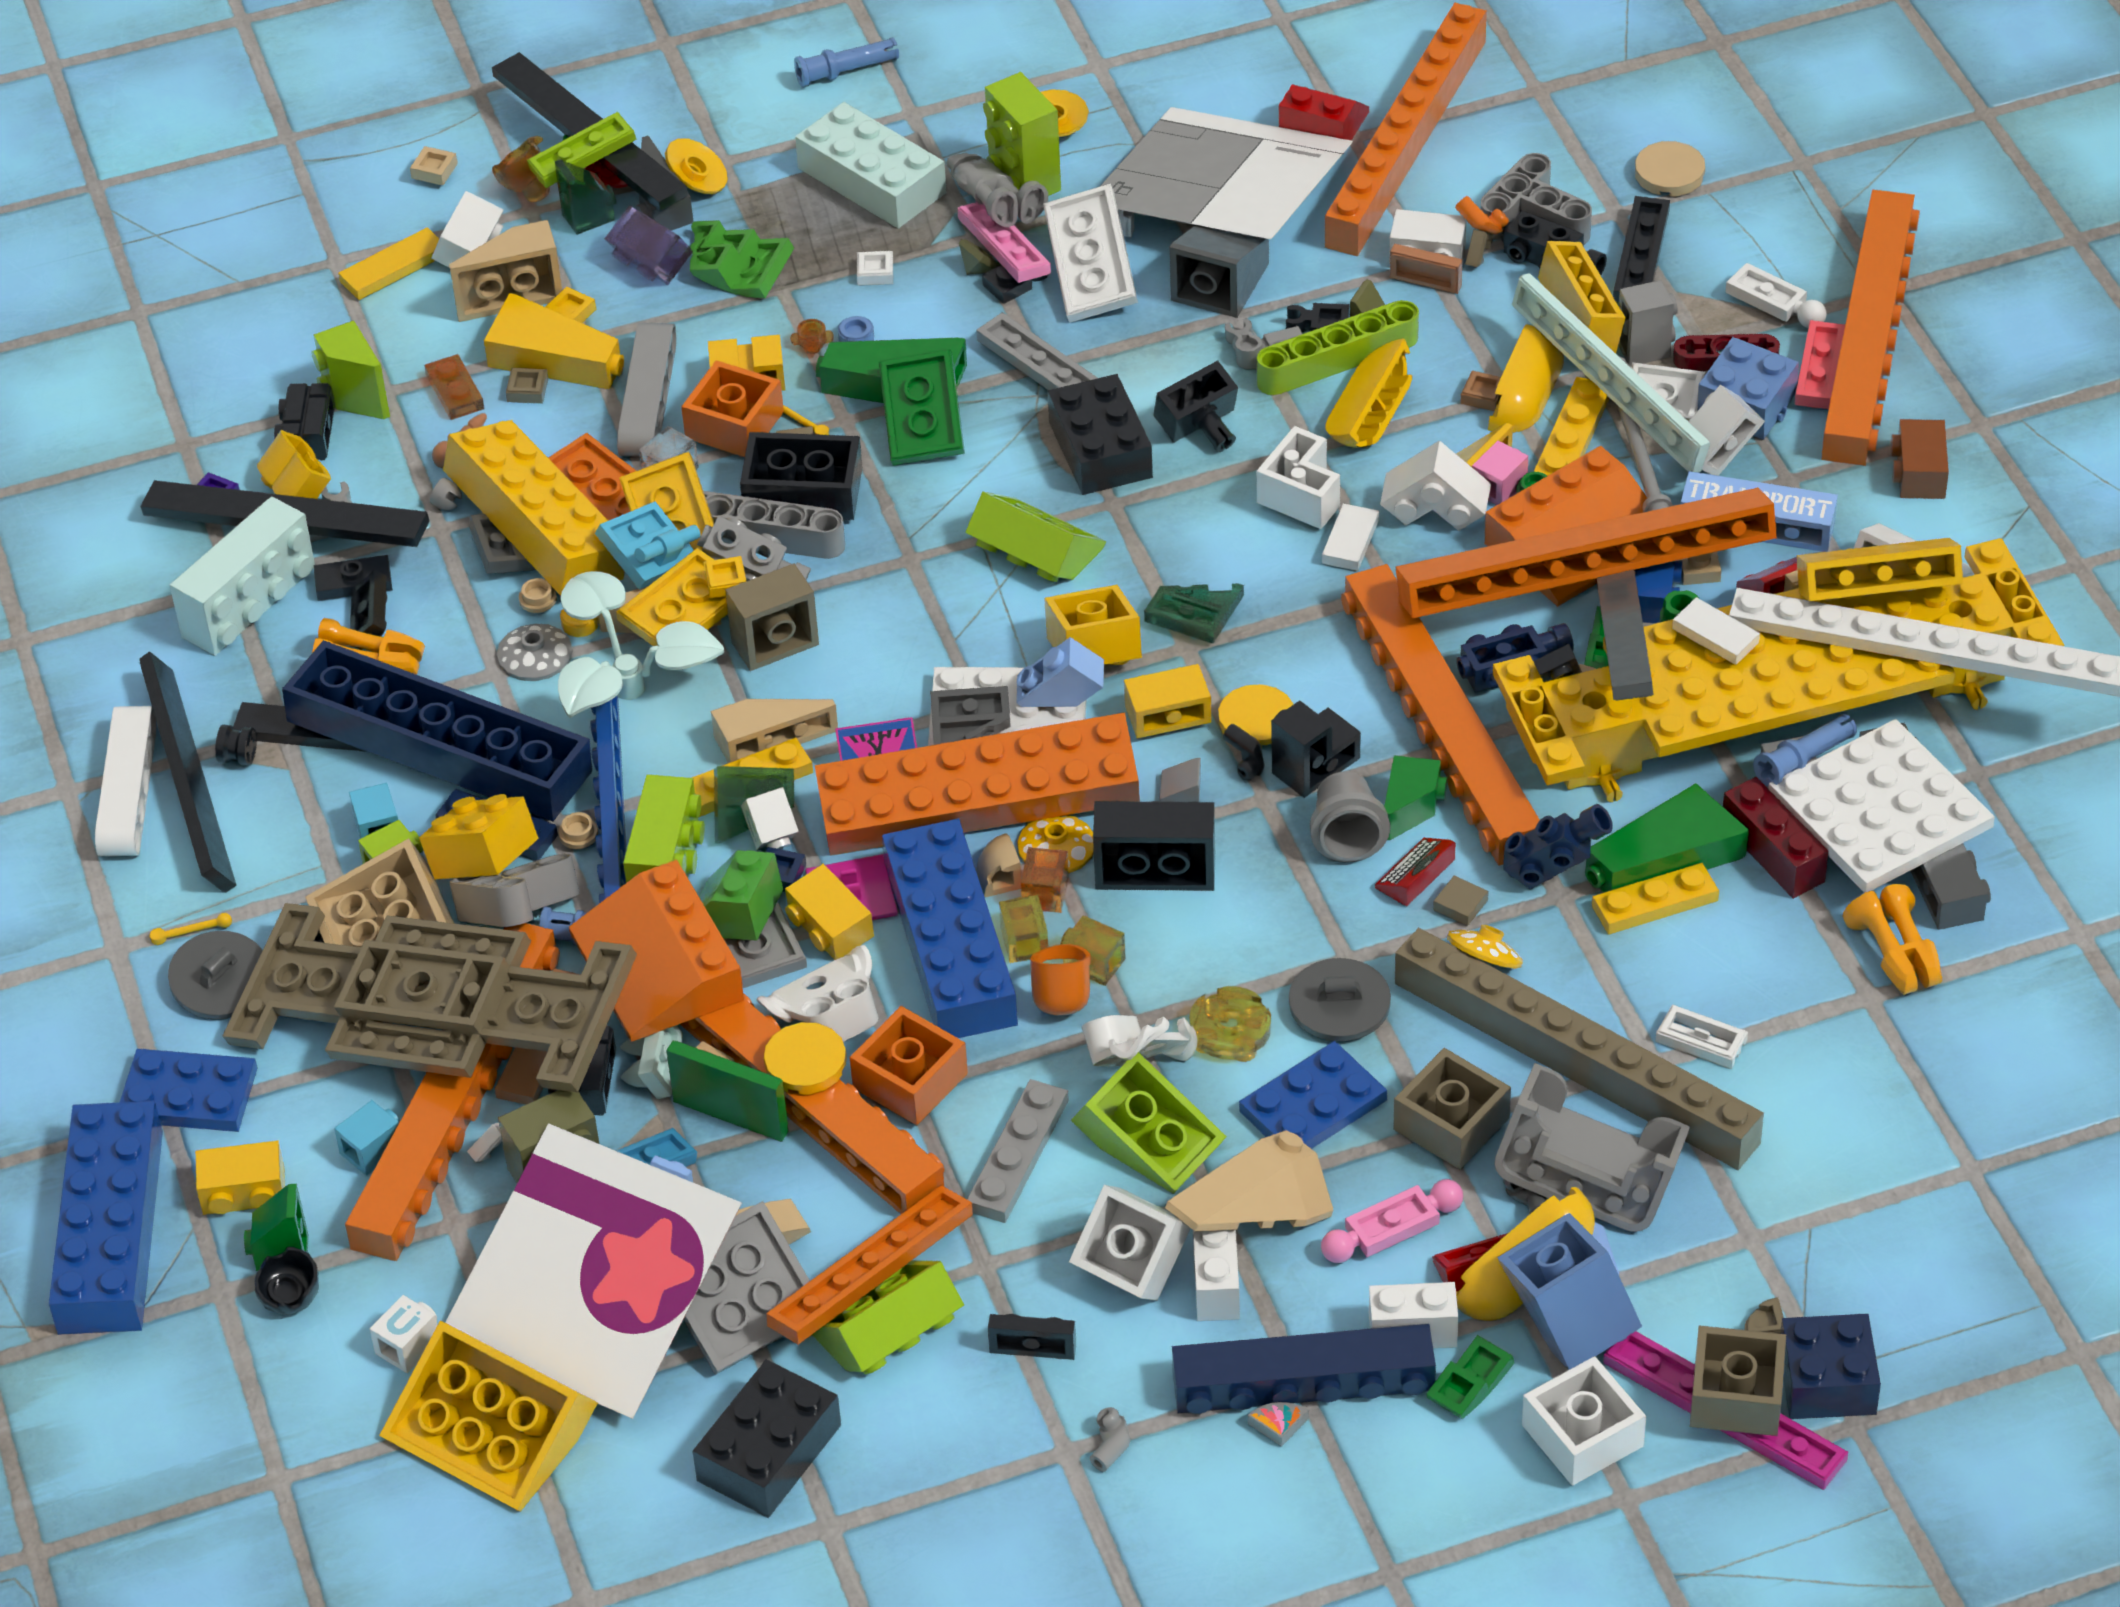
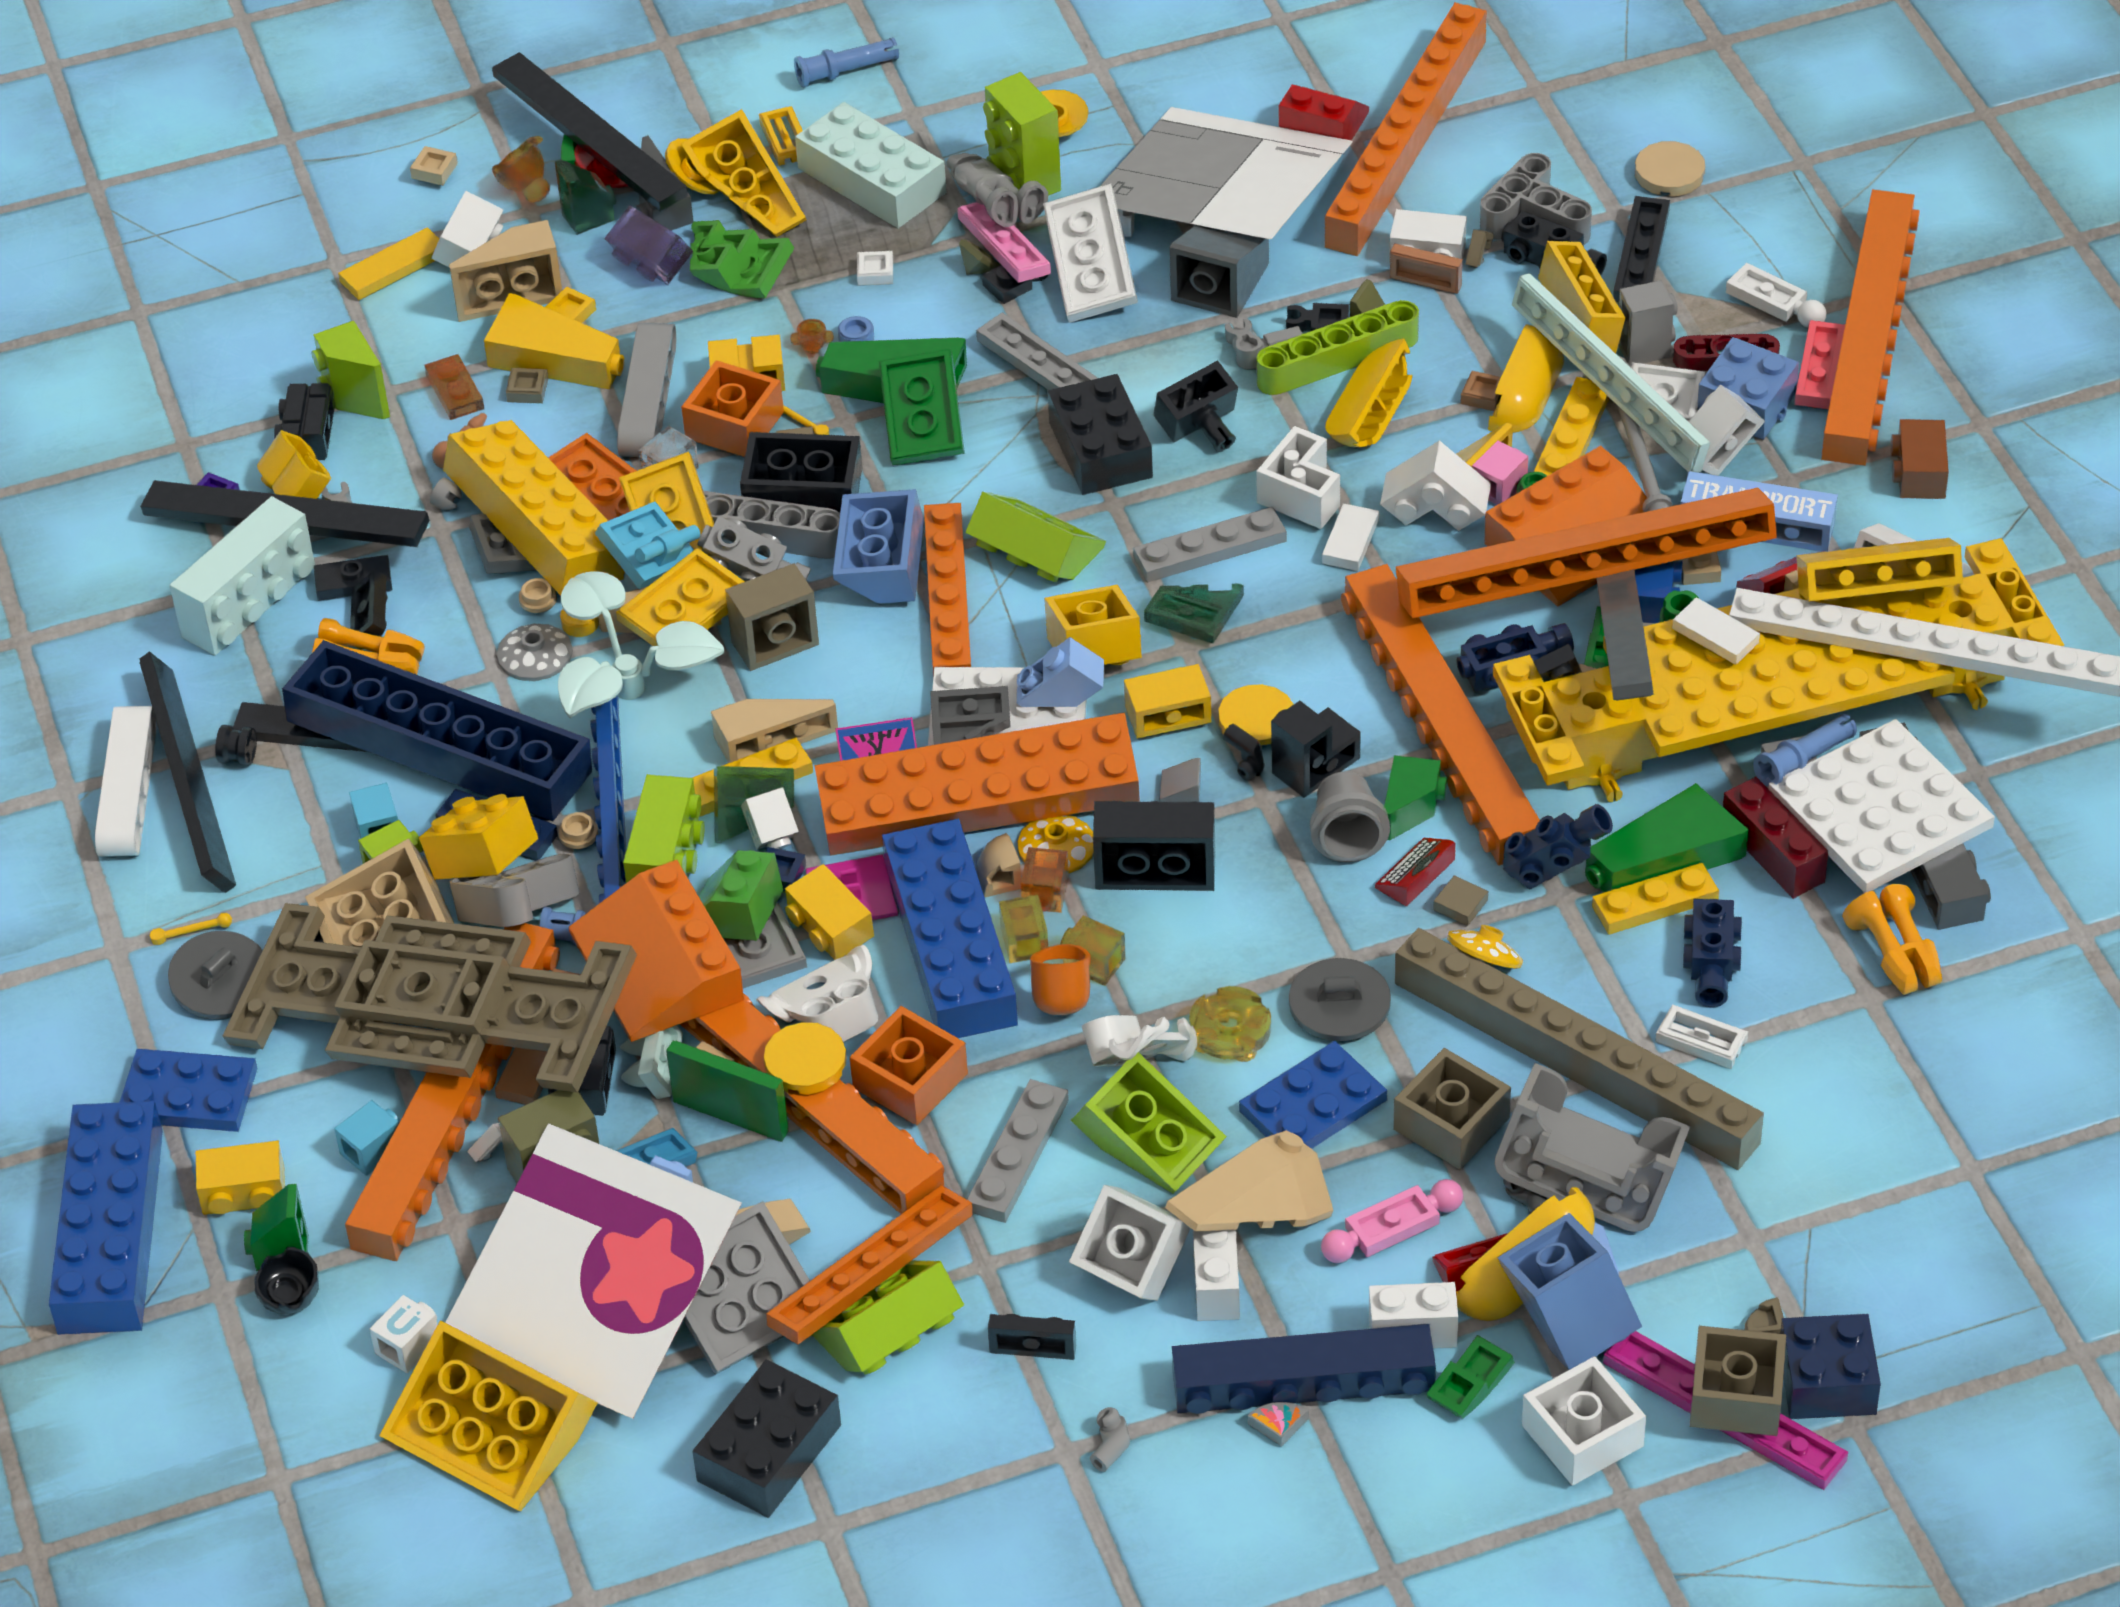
lime tile [527,111,637,188] -> none
yellow tile [704,556,746,599] -> none
orange arm [1455,196,1509,234] -> none
none -> yellow wedge [681,109,807,237]
none -> yellow tile [759,106,803,166]
none -> medium blue slope [832,489,924,604]
none -> orange plate [924,503,971,677]
none -> light grey plate [1133,507,1287,583]
none -> dark blue brick [1683,899,1742,1007]

